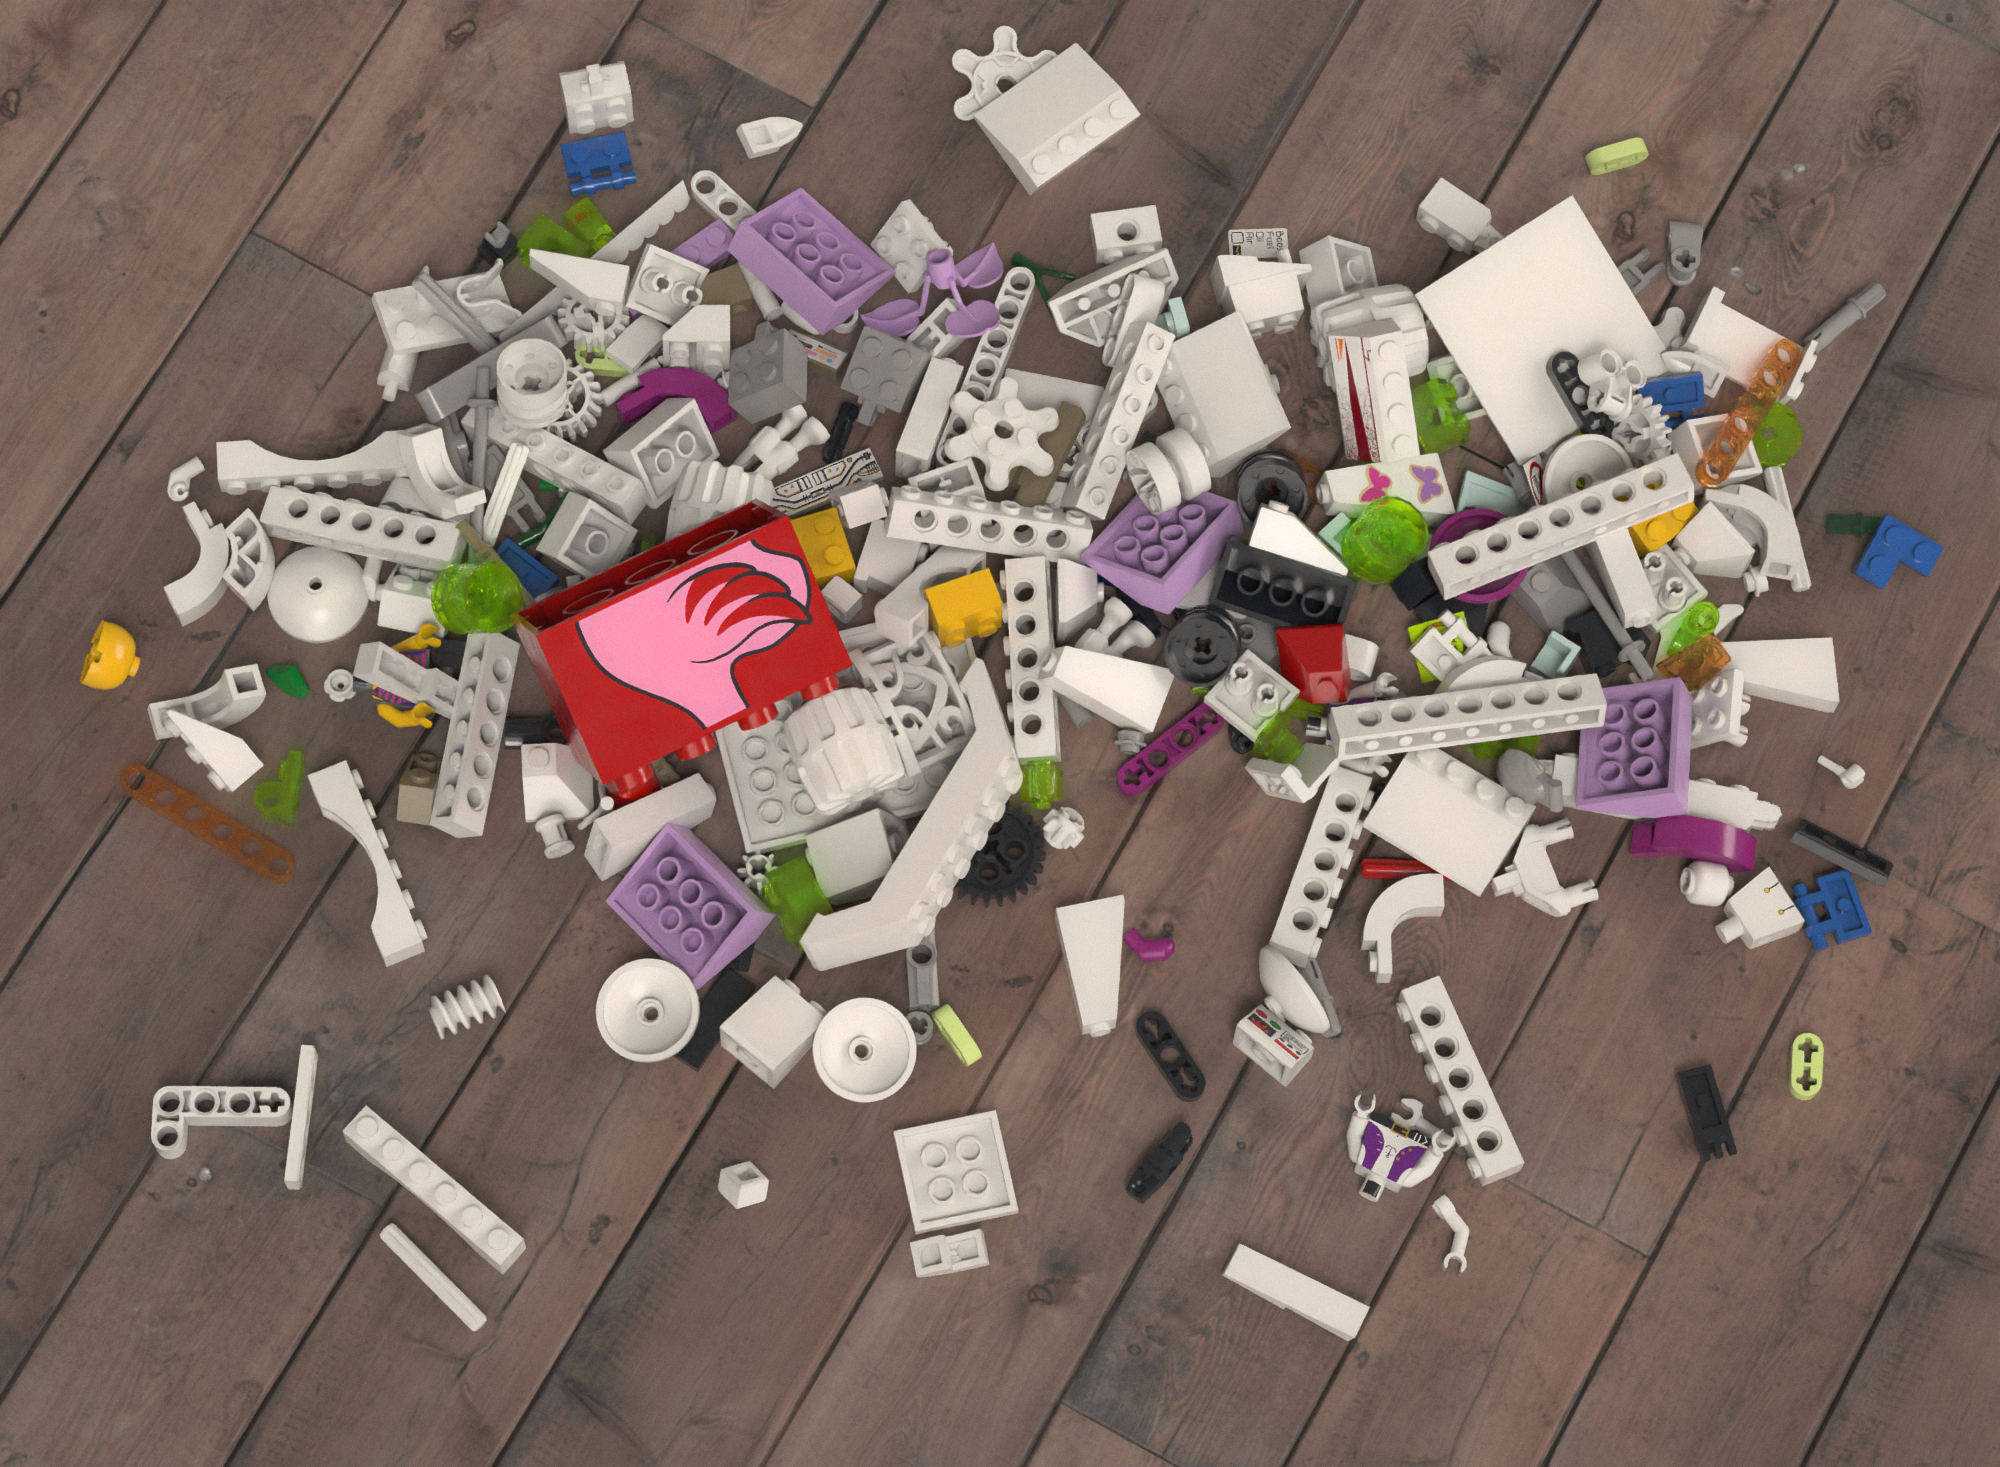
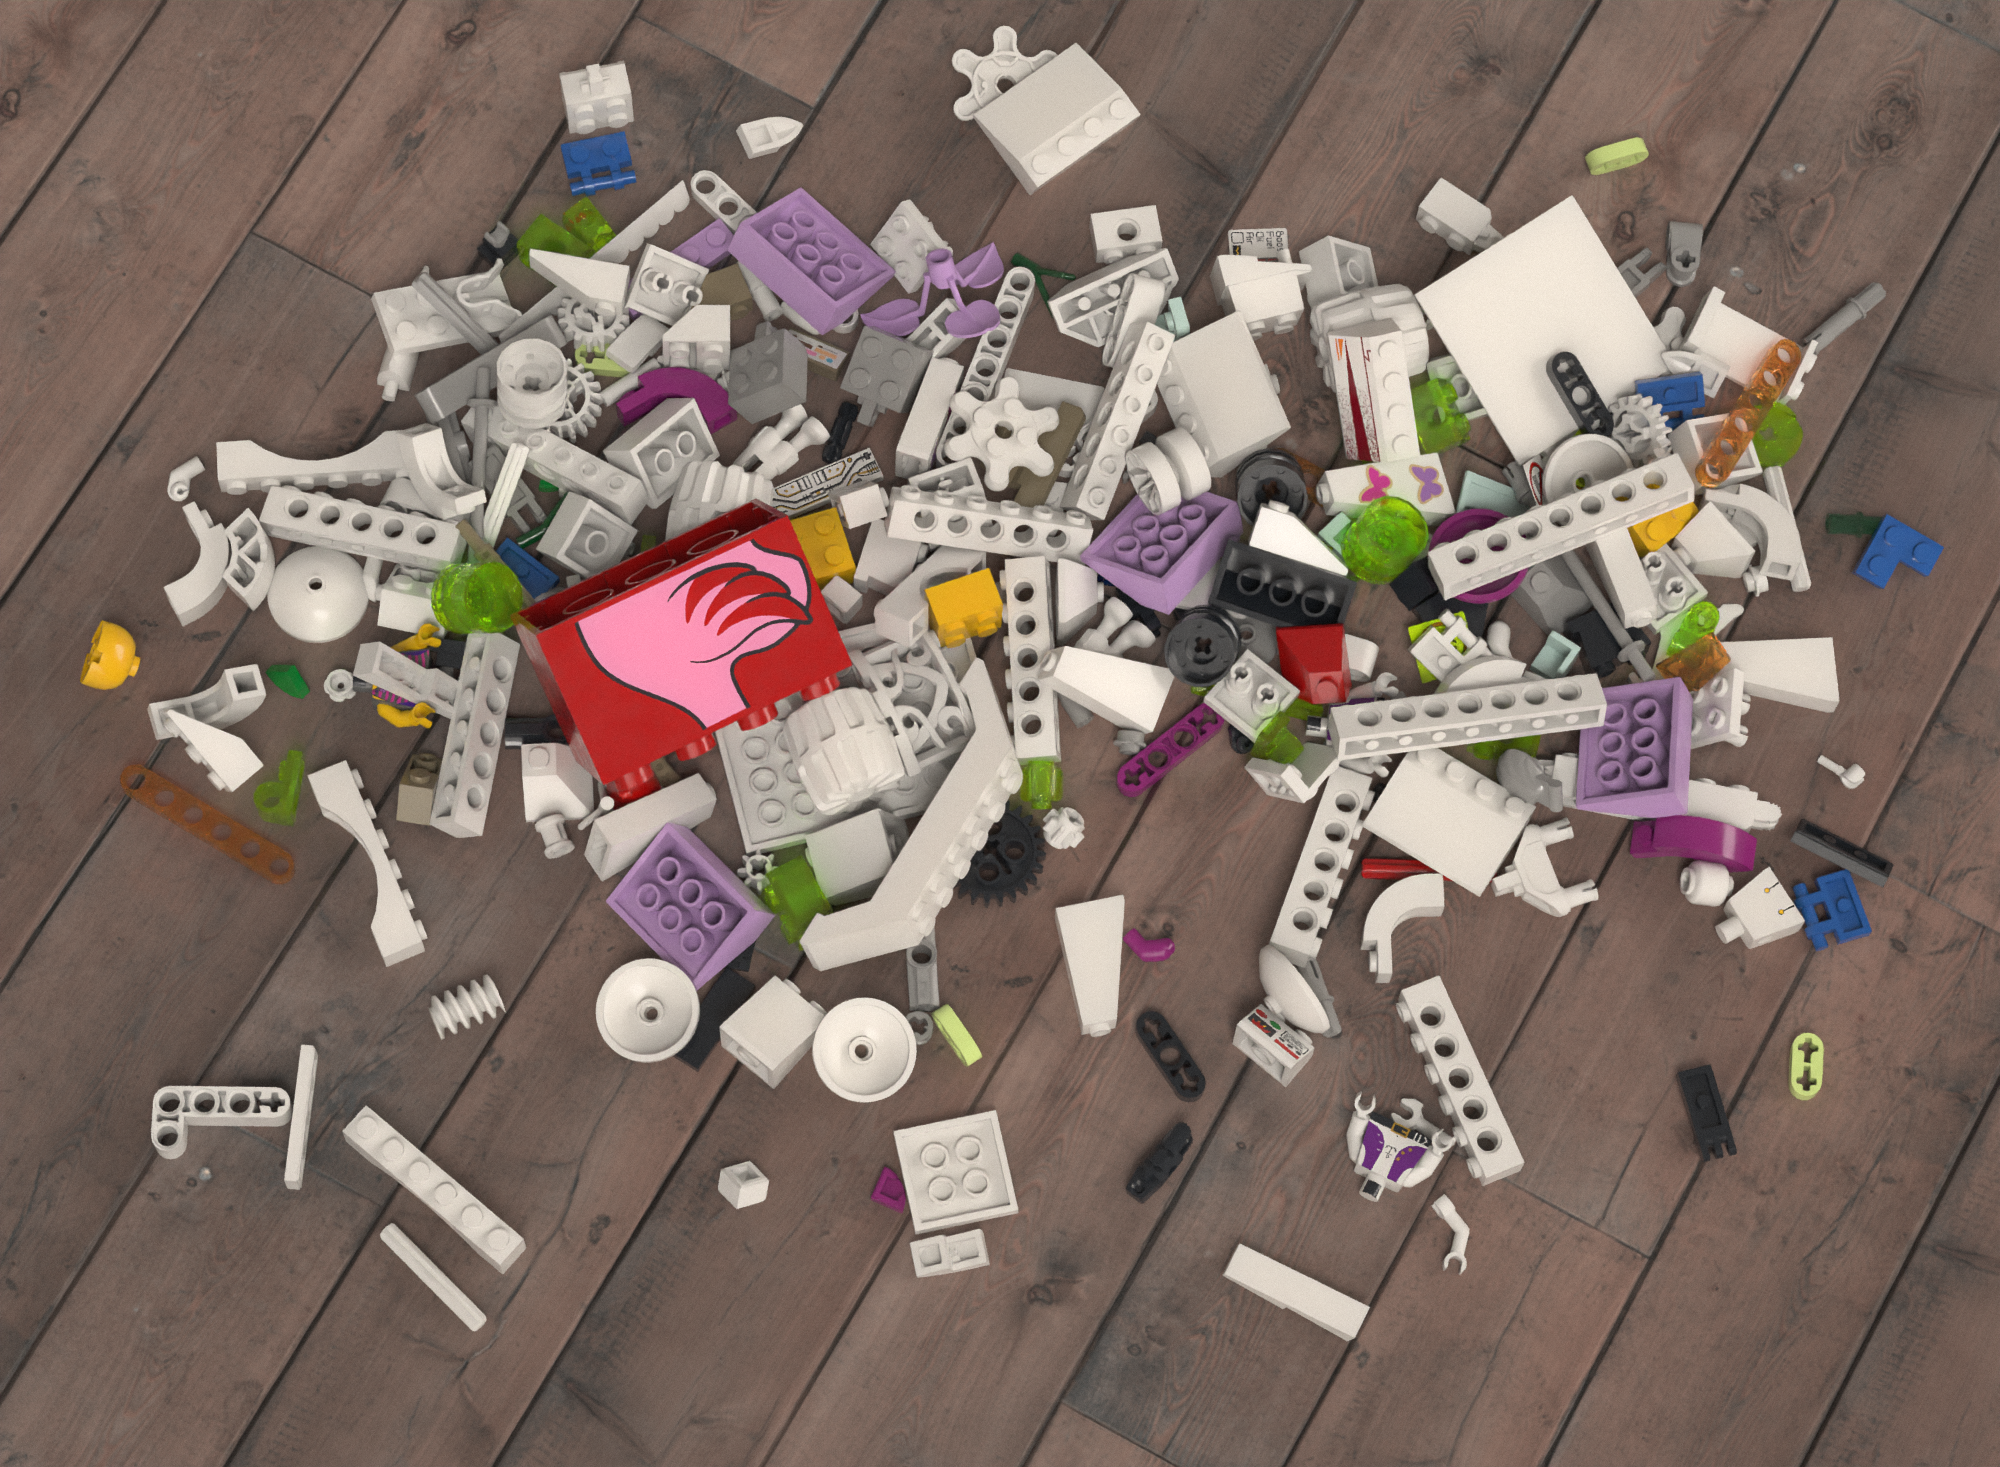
white piece [1577,348,1647,423] -> none
none -> magenta tile [871,1167,906,1214]

